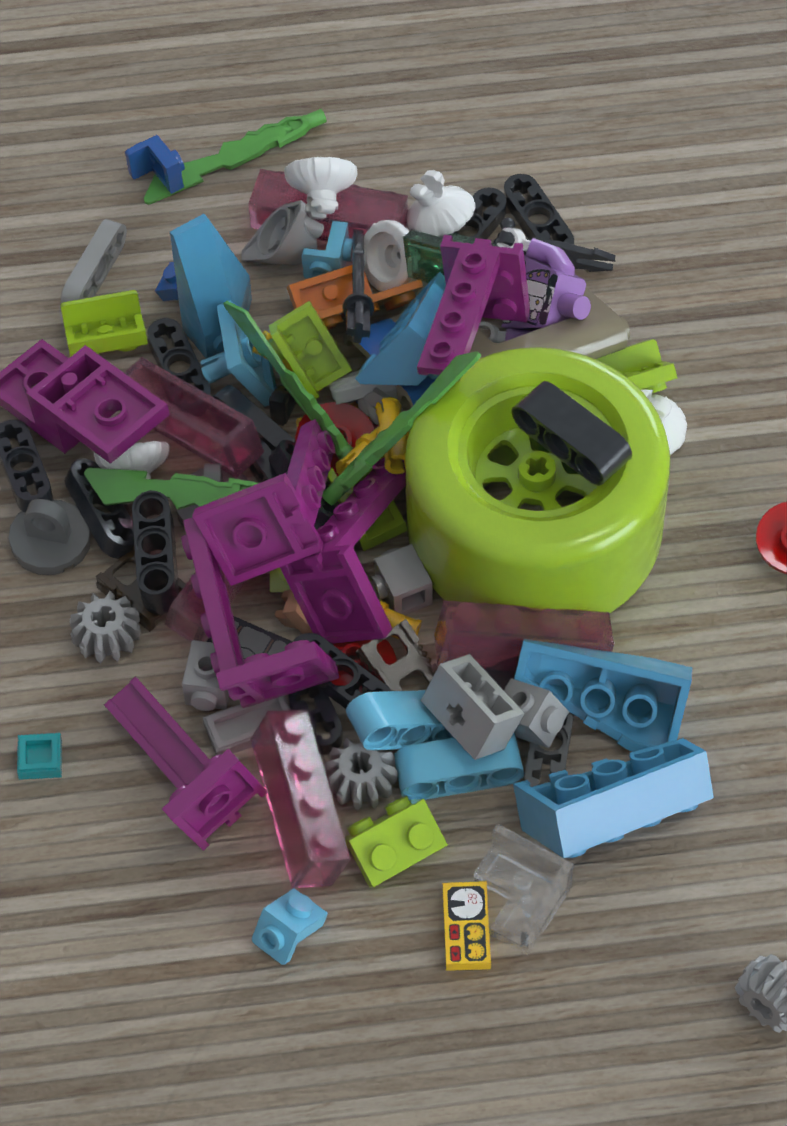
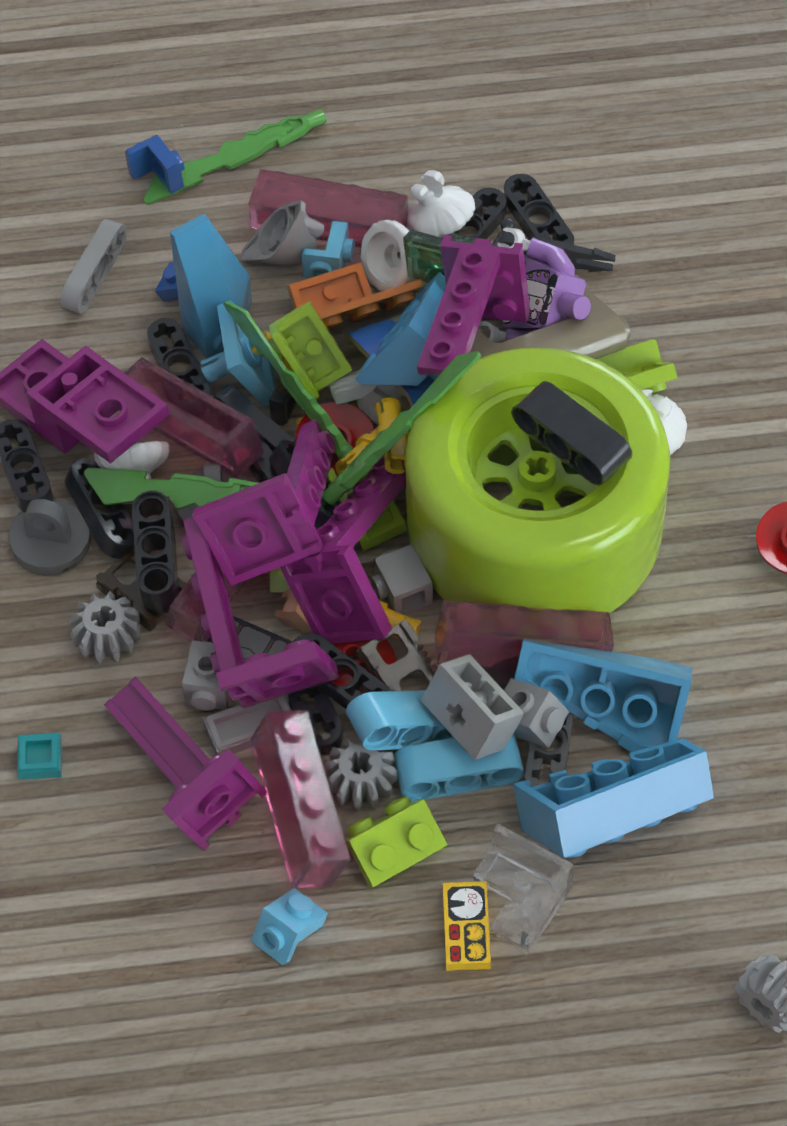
lime bracket [60,290,148,357] -> none
white hair [284,157,357,220] -> none
black piece [342,229,374,343] -> none

